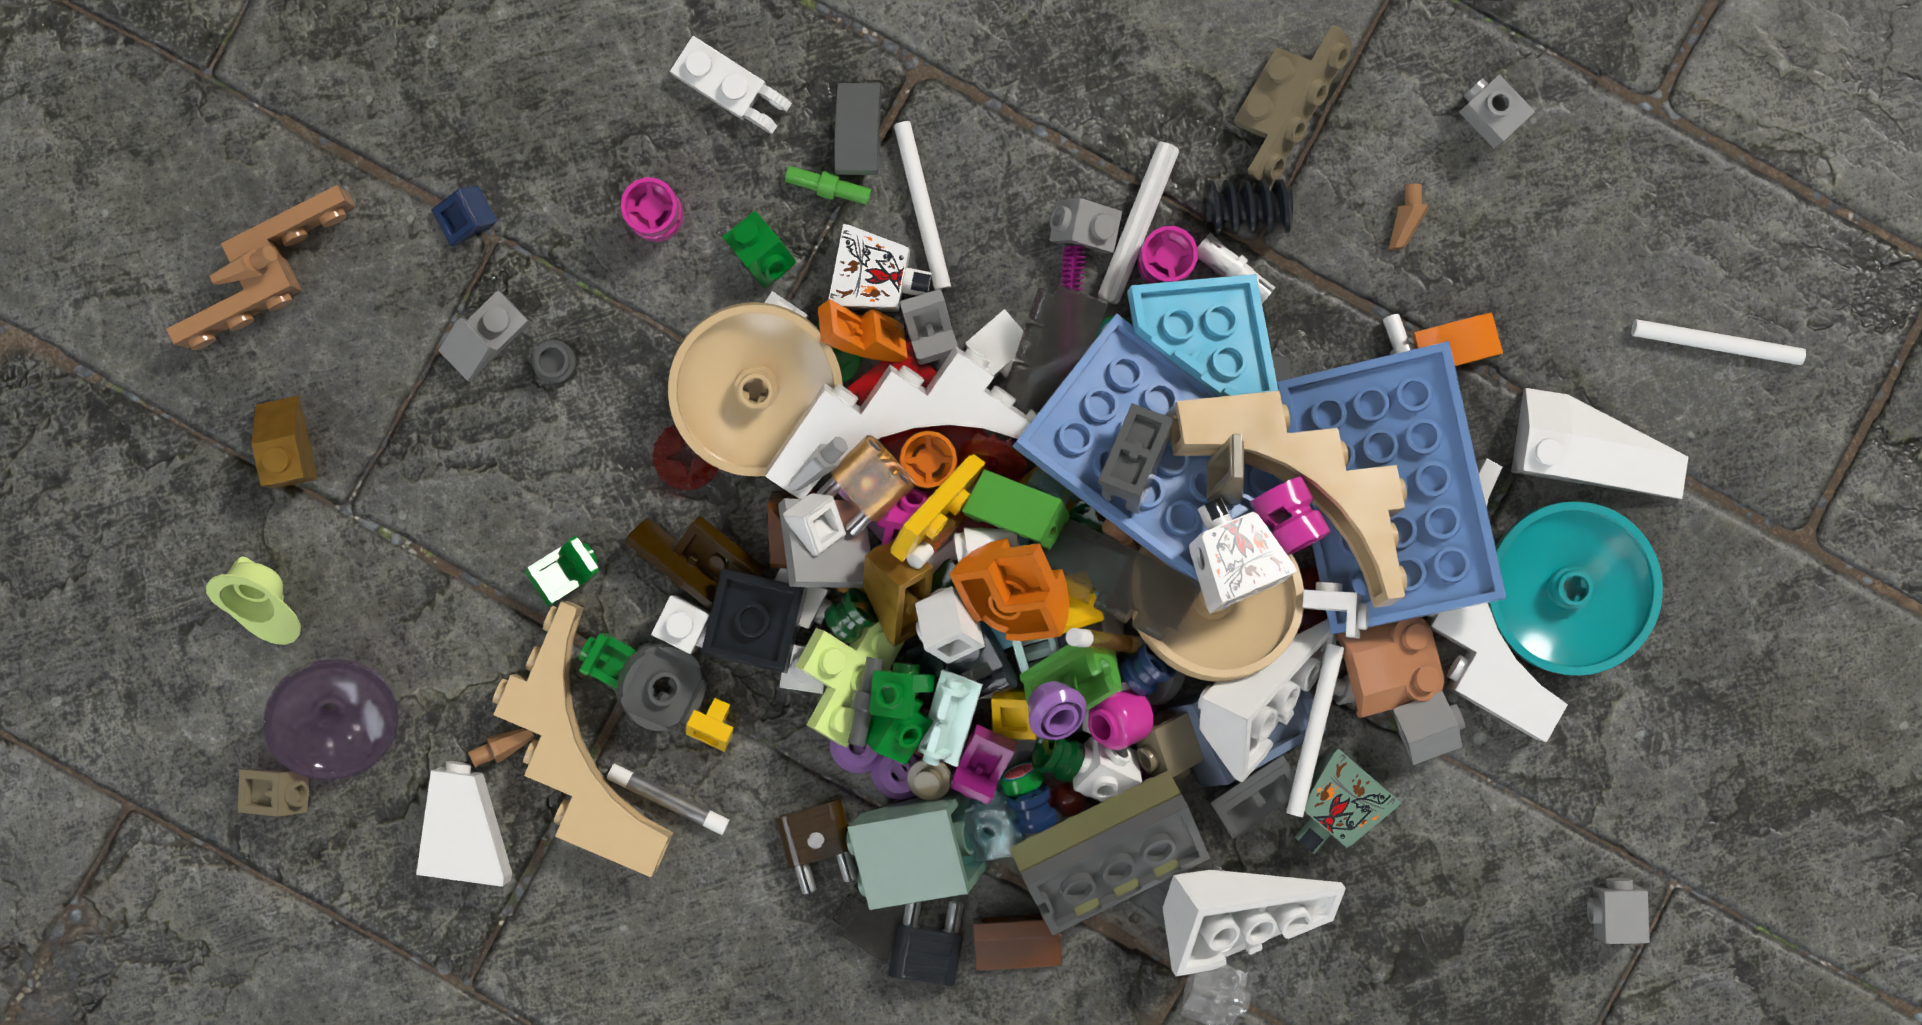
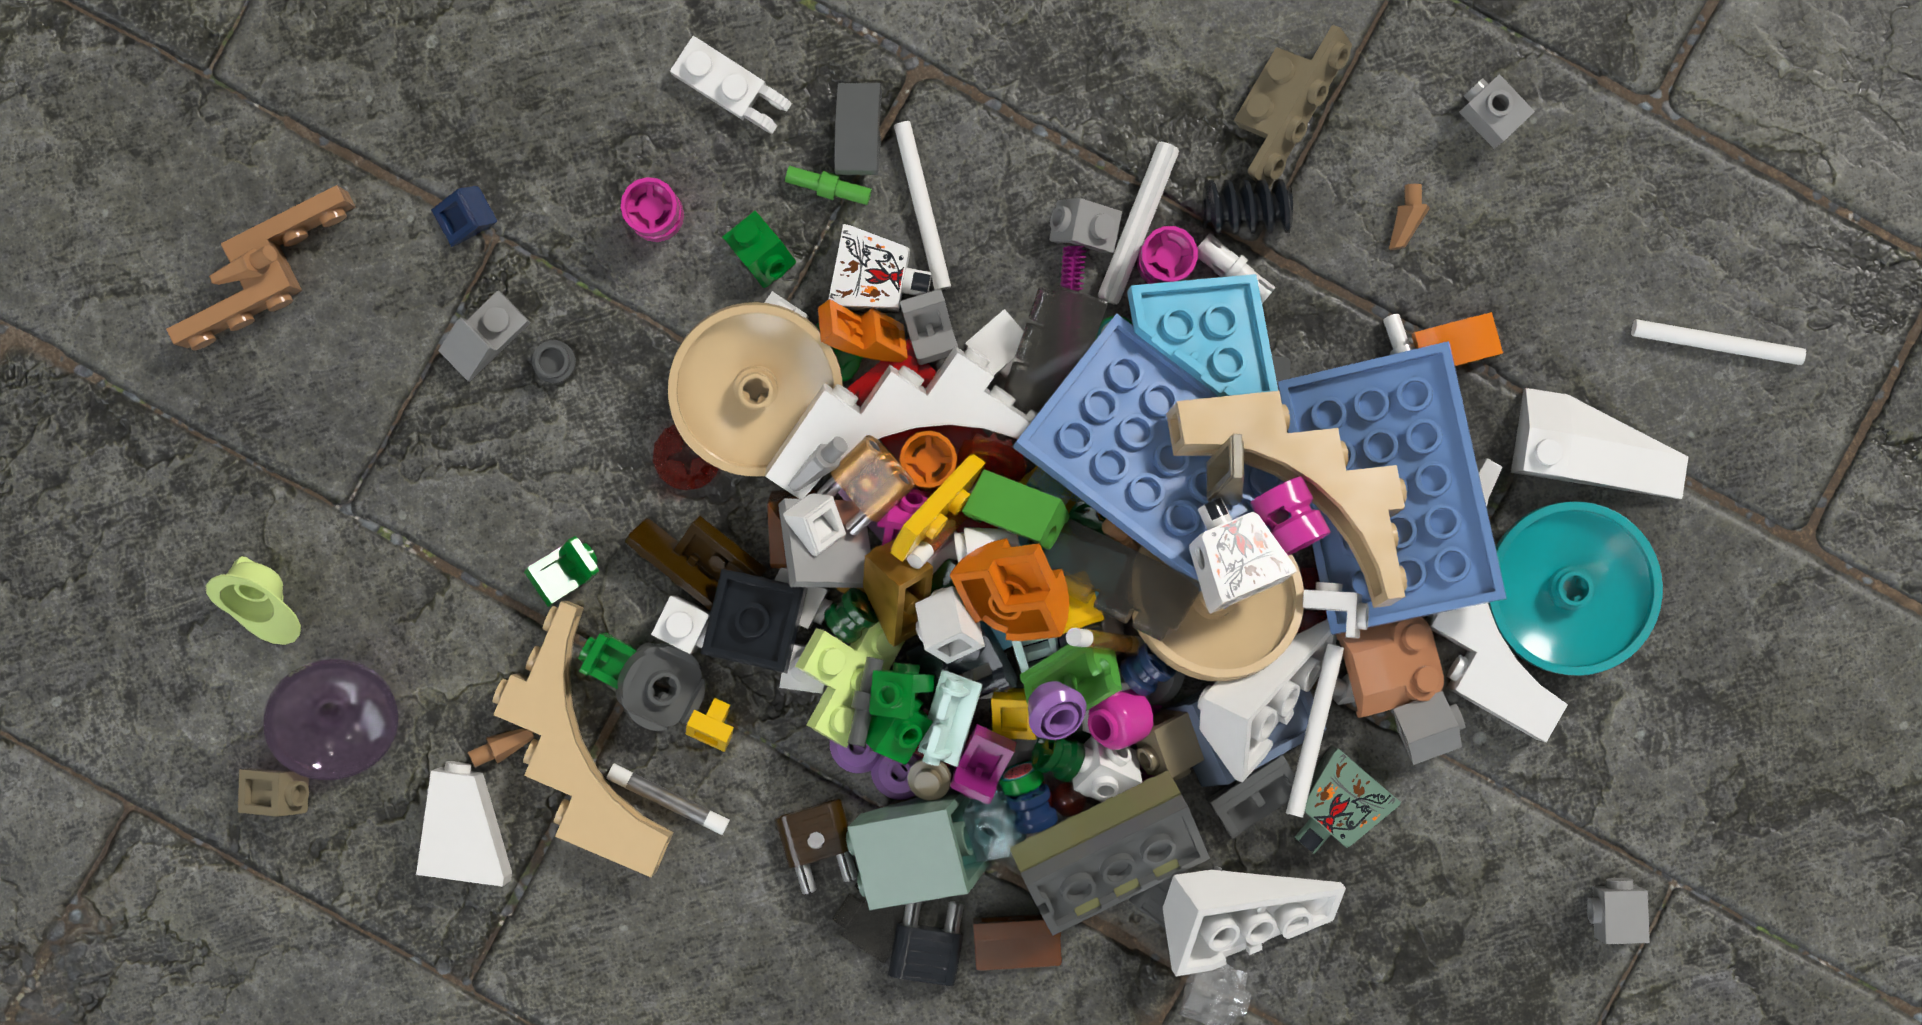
pearl gold slope [252,396,318,489] -> none
dark grey hinge [1098,403,1174,514] -> none

